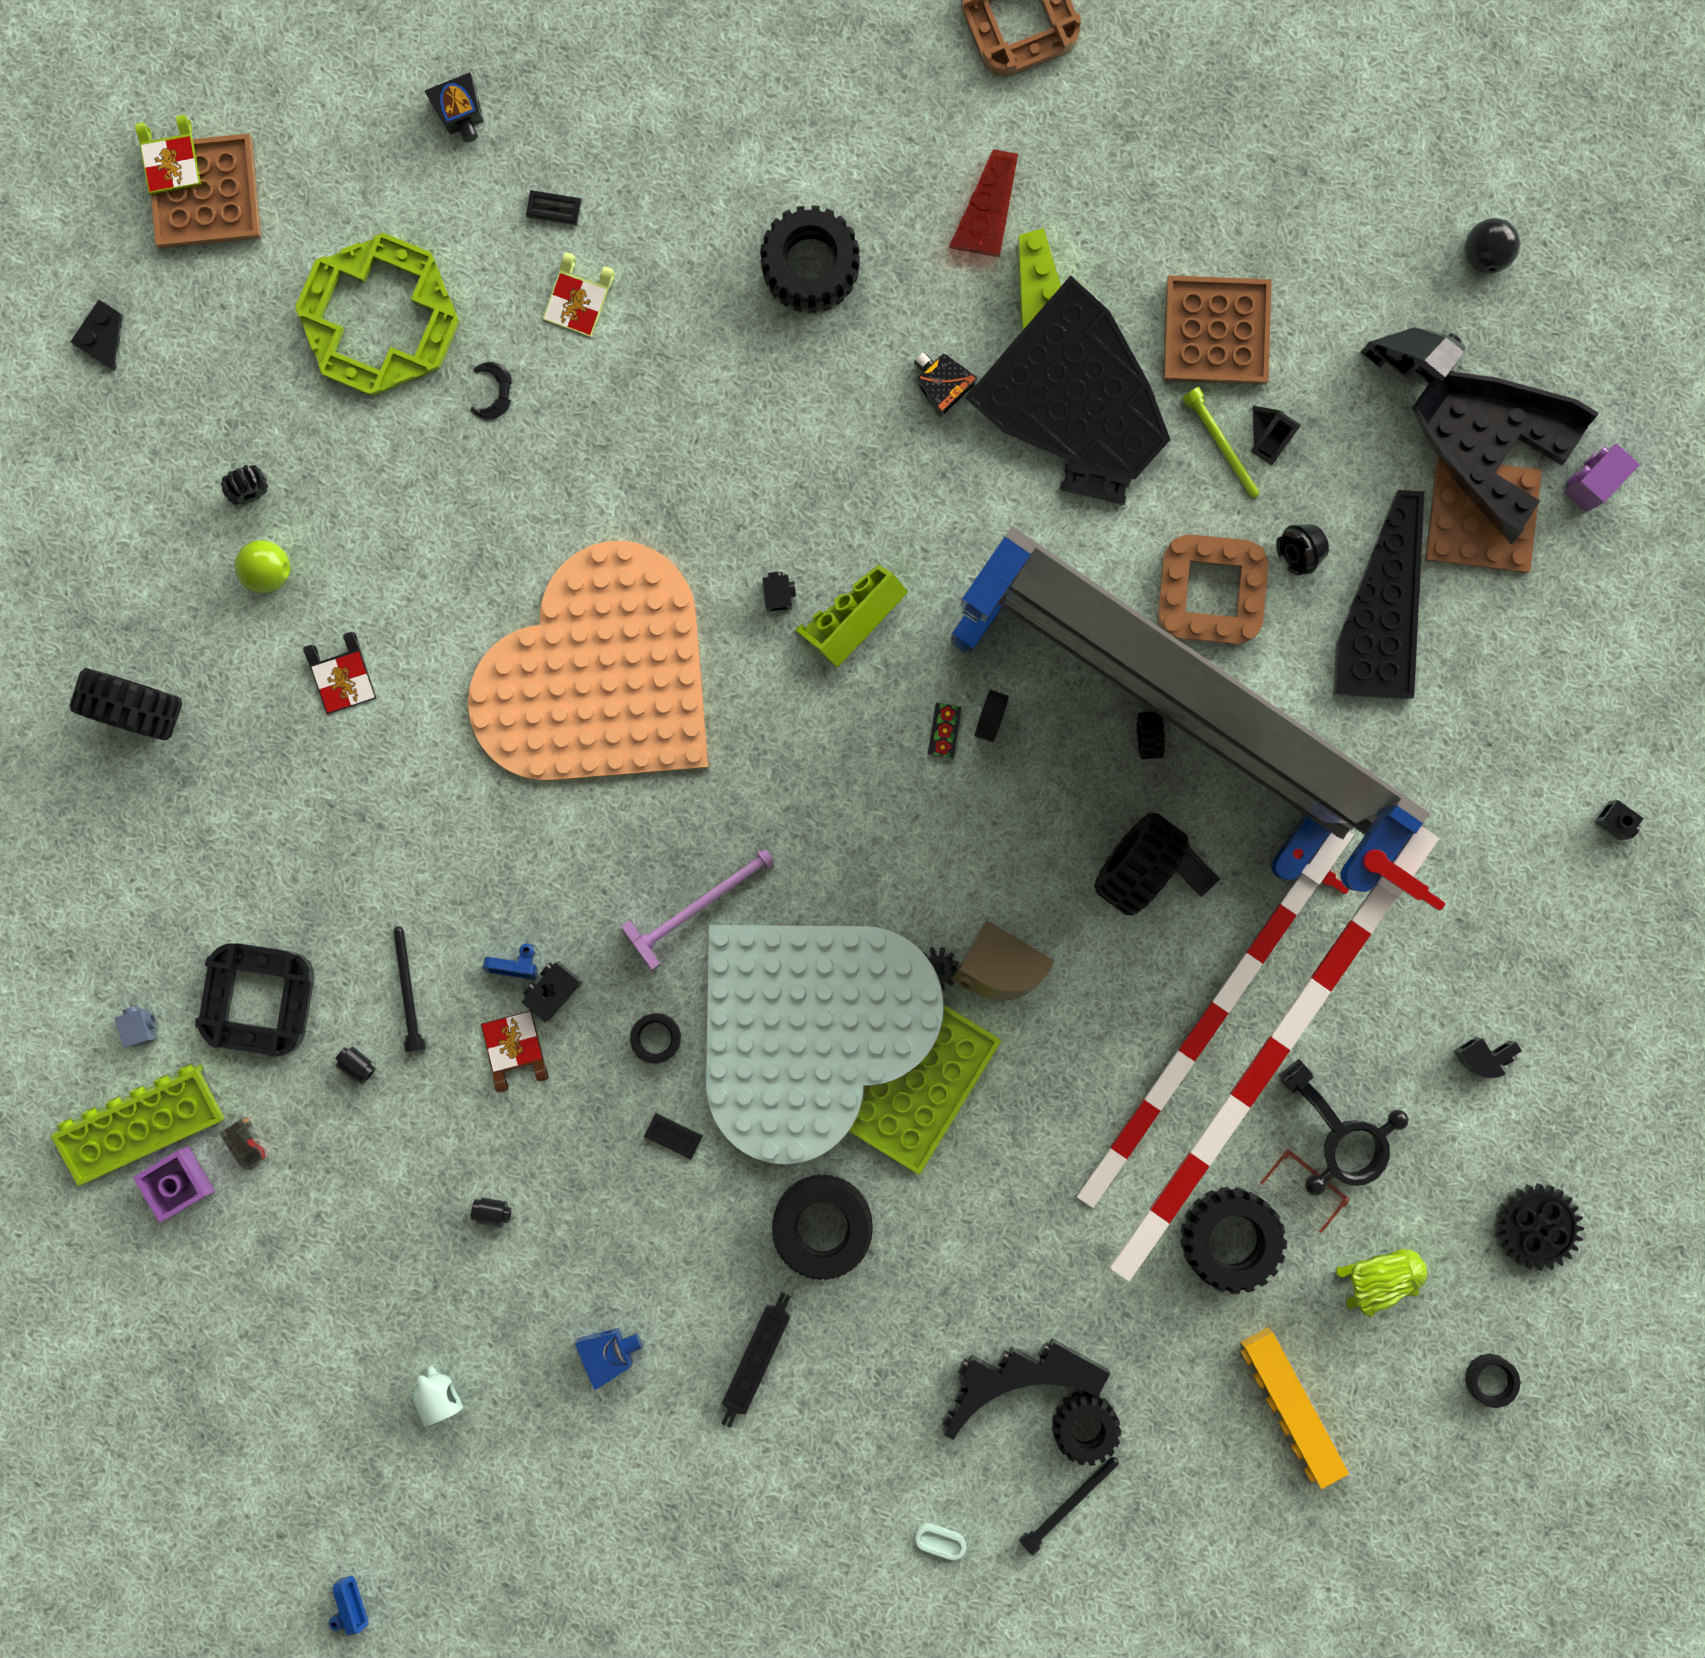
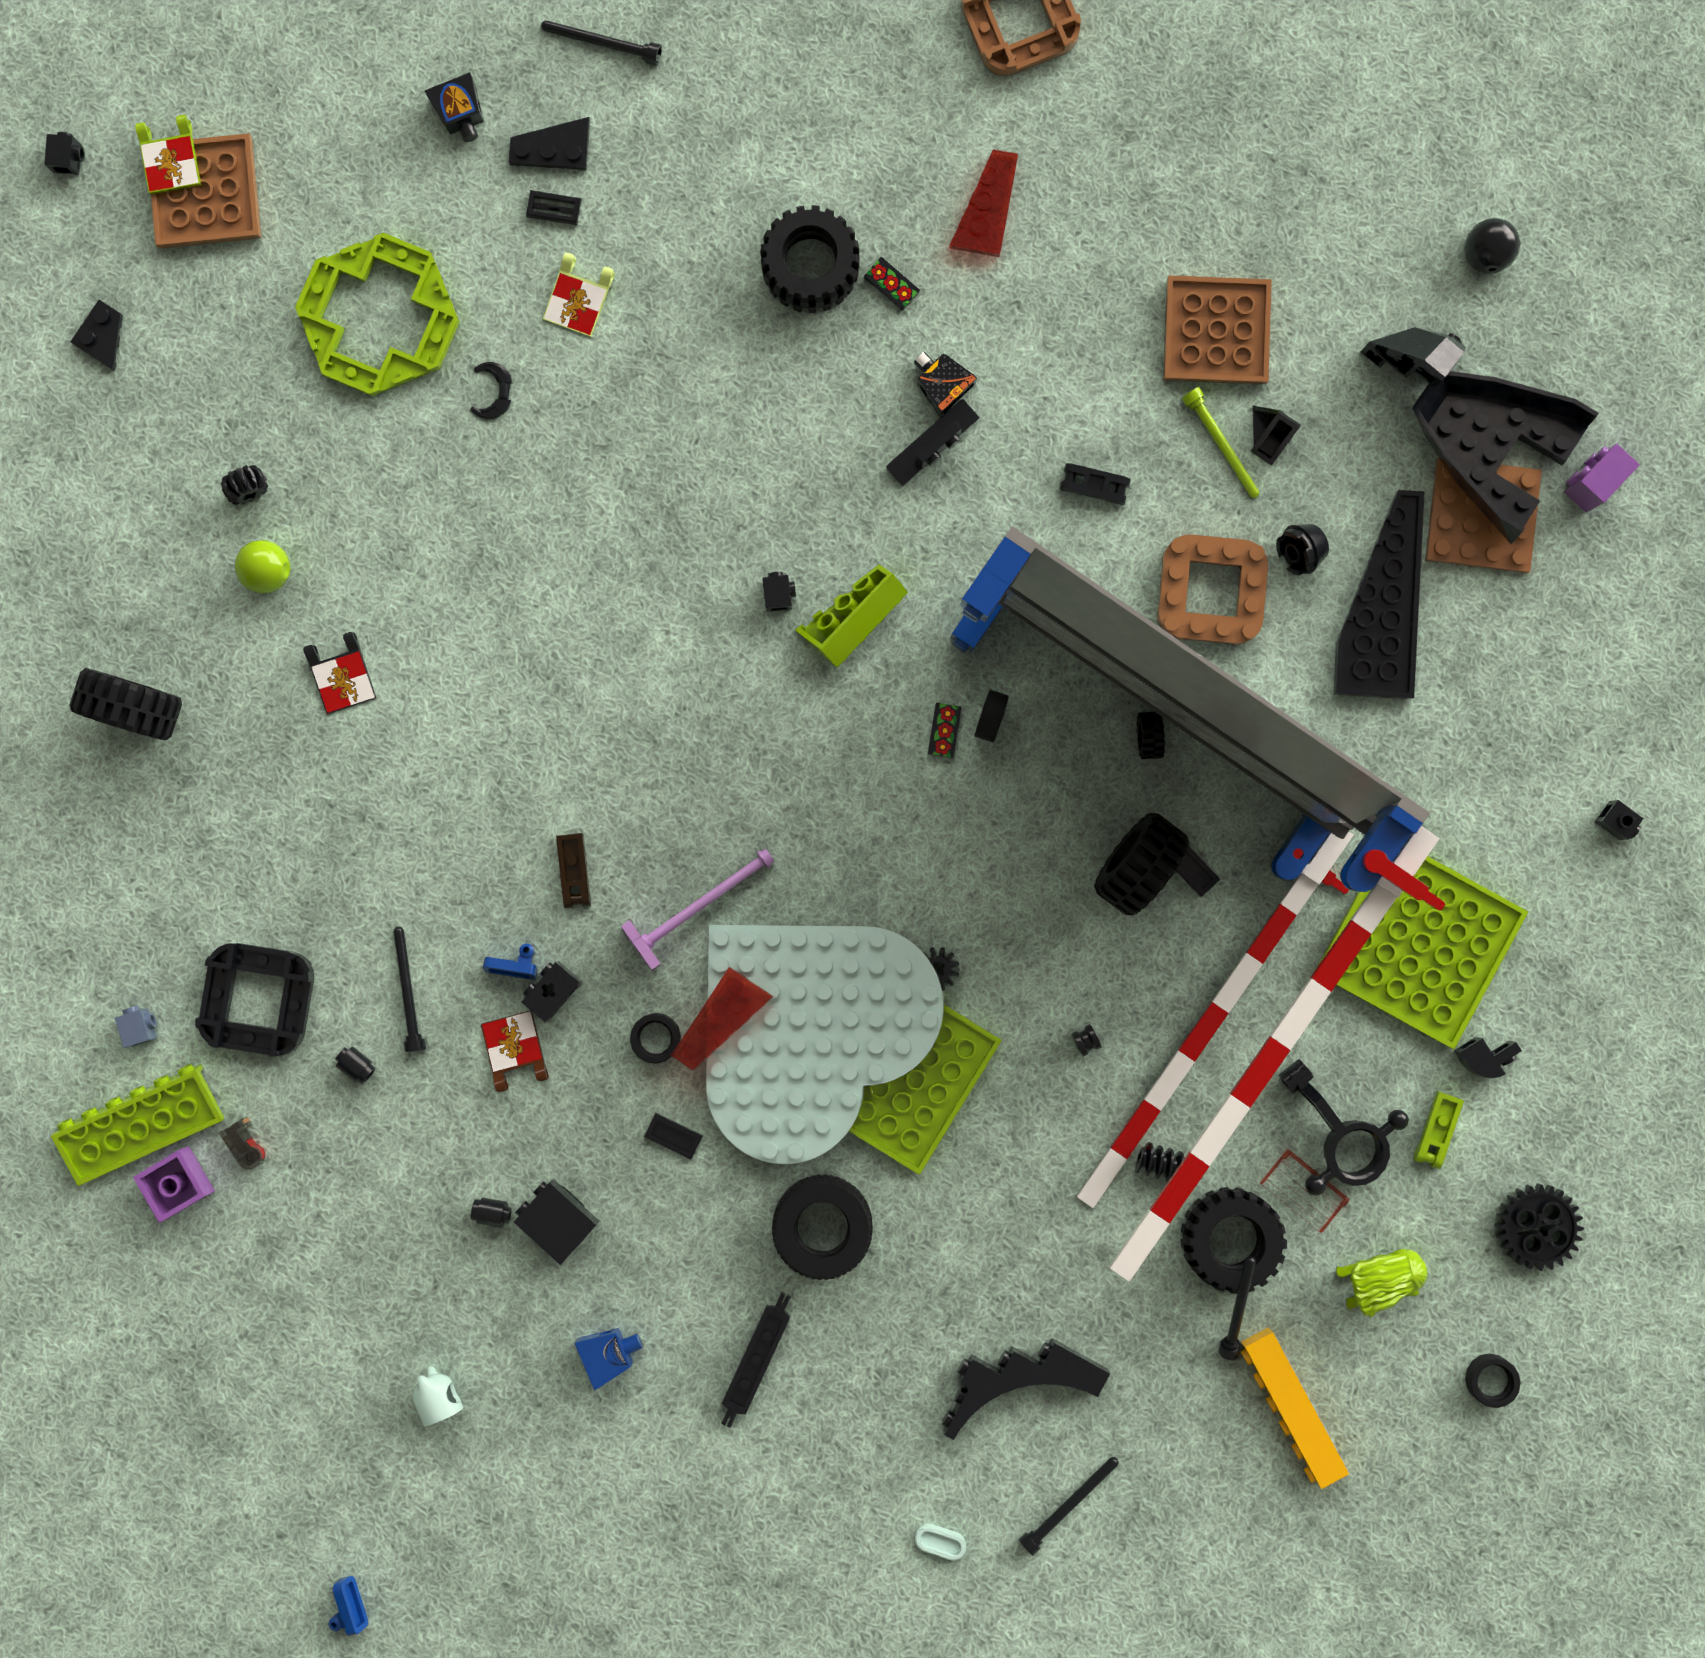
light nougat plate [468,541,709,780] -> none
dark tan brick [953,921,1054,1001] -> none
black piece [965,275,1171,479] -> none
lime wedge [1016,228,1061,332] -> none
black tyre [1052,1391,1121,1466] -> none
none -> black brick [44,132,85,175]
none -> black wing [509,117,590,170]
none -> black brick [514,1179,599,1265]
none -> black piece [541,20,662,66]
none -> dark brown plate [556,833,591,909]
none -> clear red wing [671,967,774,1071]
none -> tile [864,257,920,311]
none -> black bracket [886,399,980,487]
none -> black wheel [1071,1024,1102,1057]
none -> black piece [1135,1142,1184,1182]
none -> black piece [1218,1256,1256,1360]
none -> lime plate [1313,856,1529,1049]
none -> lime plate [1413,1091,1464,1169]

